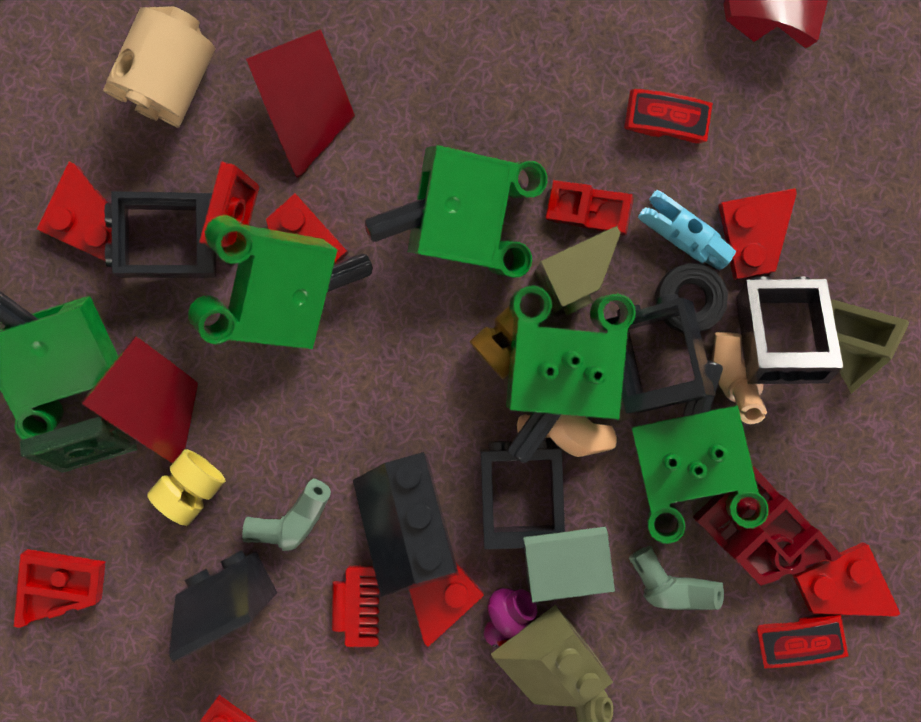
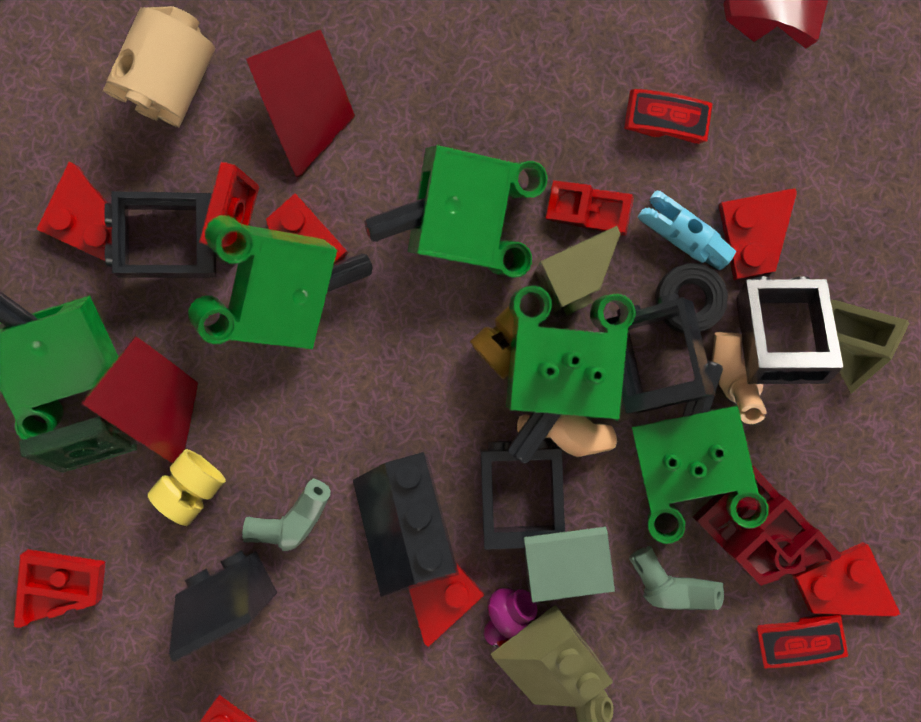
red piece [332,566,380,647] -> none

